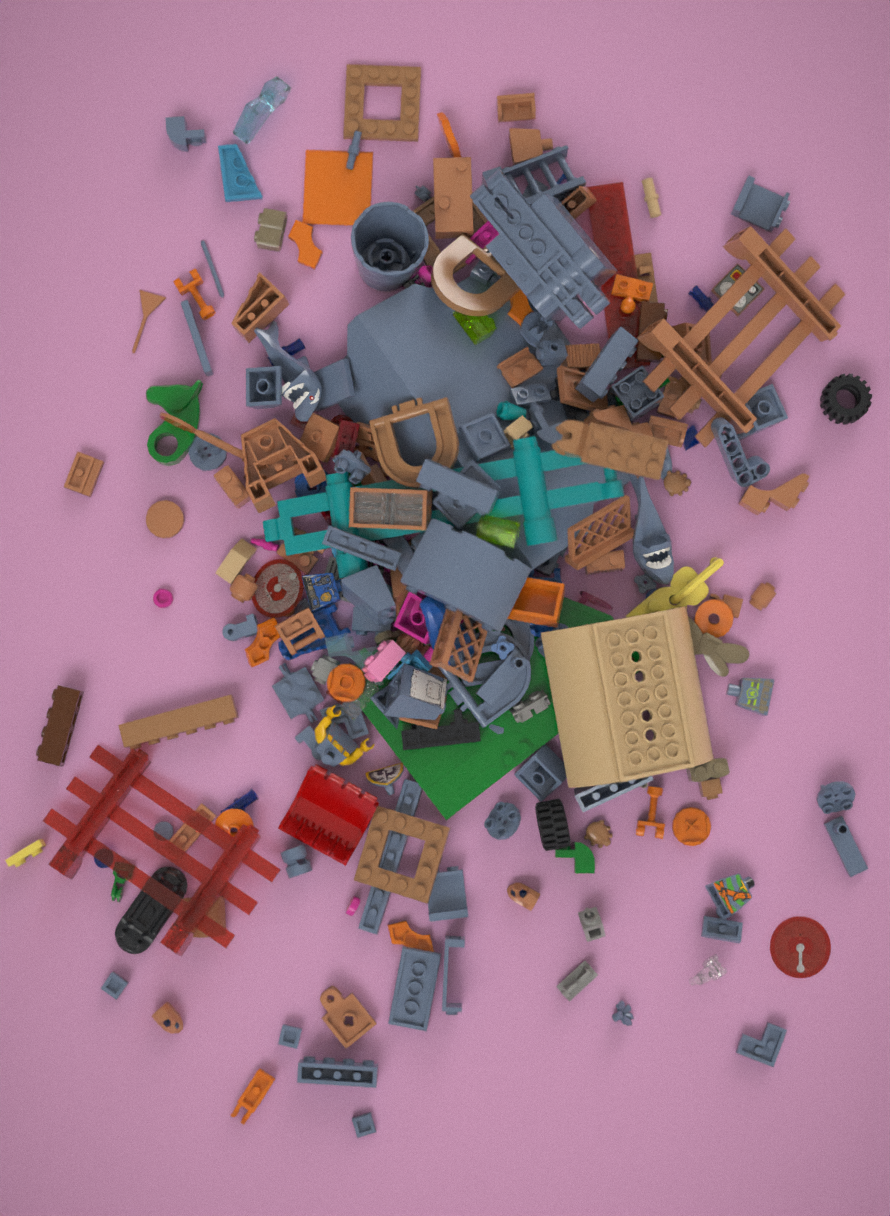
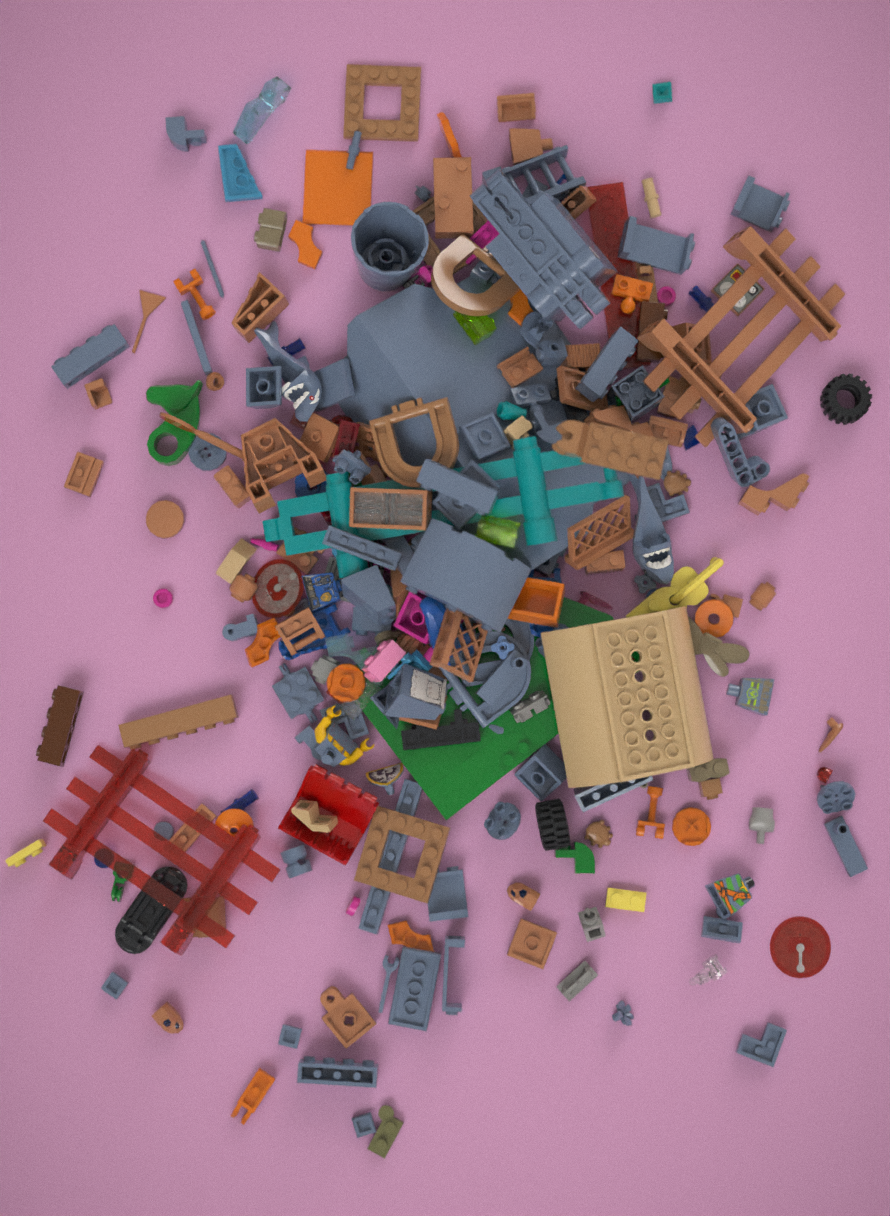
none -> sand blue brick [51,324,130,389]
none -> nougat panel [84,378,112,410]
none -> nougat plate [206,372,224,391]
none -> tan slope [291,800,338,832]
none -> olive hinge [367,1105,404,1159]
none -> sand blue flag [378,955,399,1013]
none -> nougat plate [507,918,557,969]
none -> light yellow plate [605,887,646,912]
none -> sand blue panel [618,216,695,275]
none -> sand blue plate [647,483,690,523]
none -> teal tile [652,82,673,104]
none -> dark pink tile [657,286,676,307]
none -> light grey piece [749,807,775,844]
none -> clear red hinge [817,767,833,784]
none -> nougat bar [819,718,843,753]

